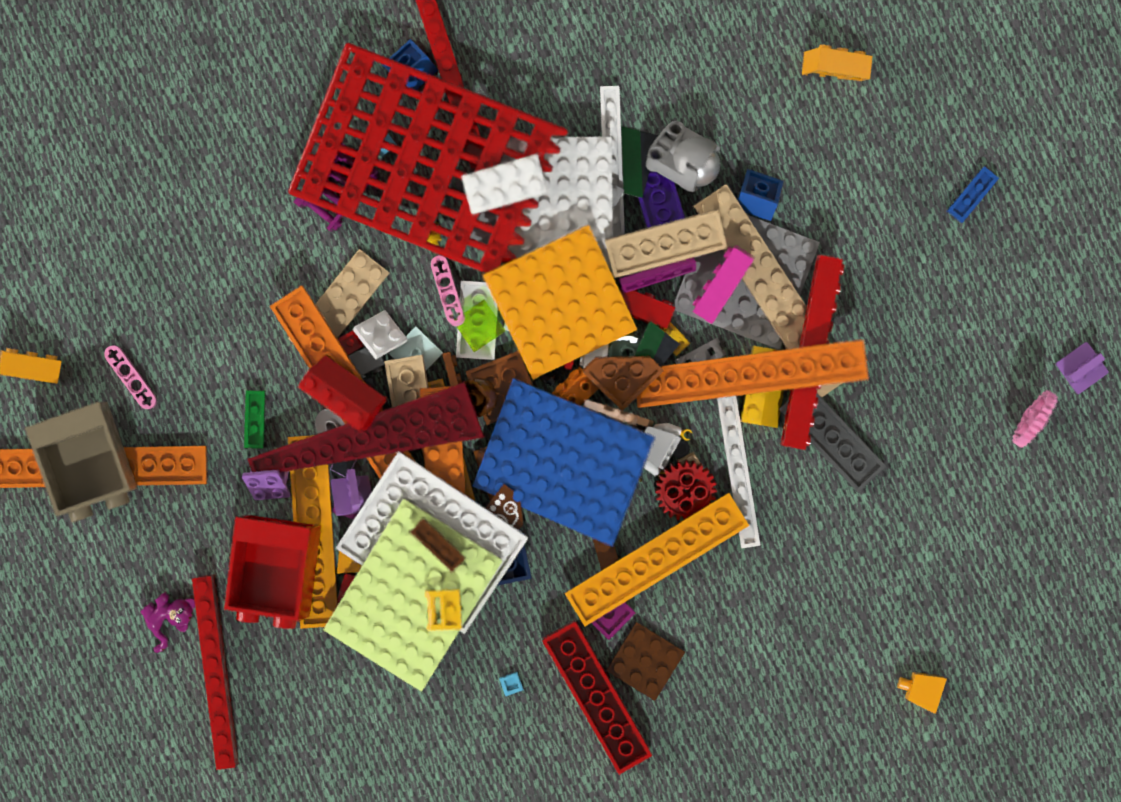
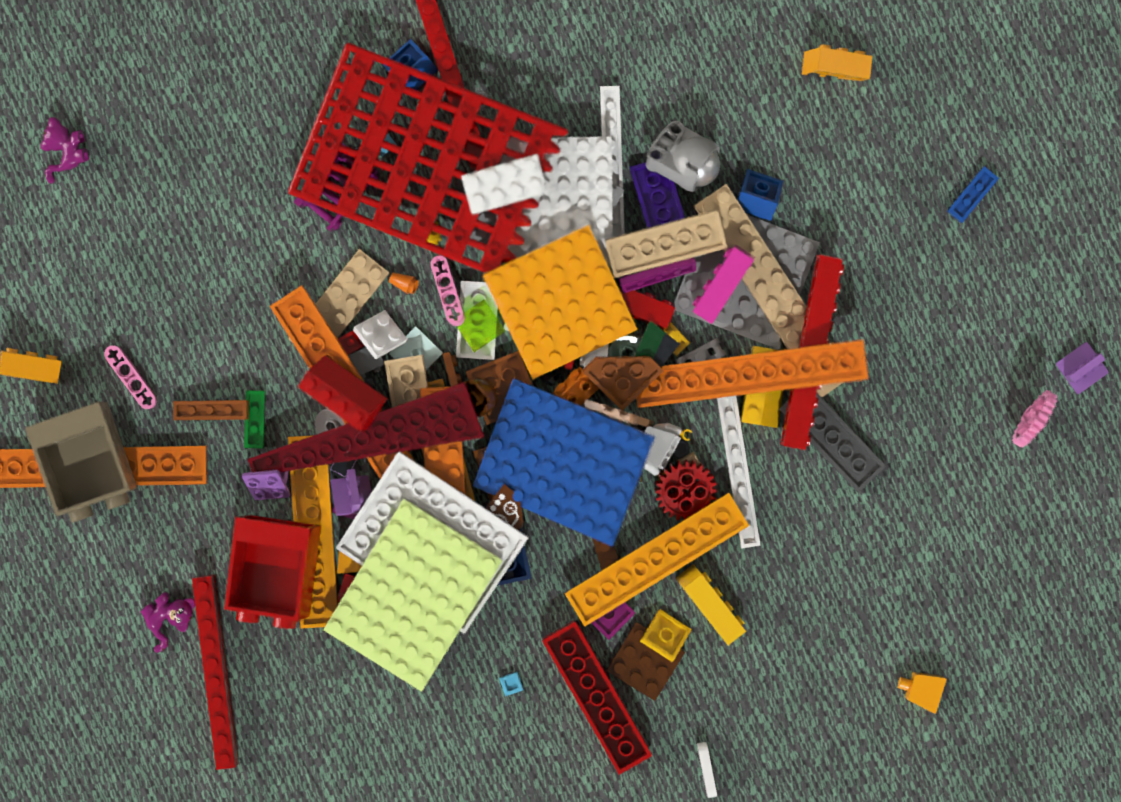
reddish brown plate [409,518,466,573] -> none
yellow plate [425,589,462,631] -> none
dark green sticker [621,127,659,198] -> none
none -> magenta animal [40,117,89,184]
none -> dark orange plate [173,400,249,420]
none -> orange cone [389,272,419,294]
none -> yellow tile [640,609,692,662]
none -> yellow wedge [676,564,746,645]
none -> white beam [697,742,717,798]

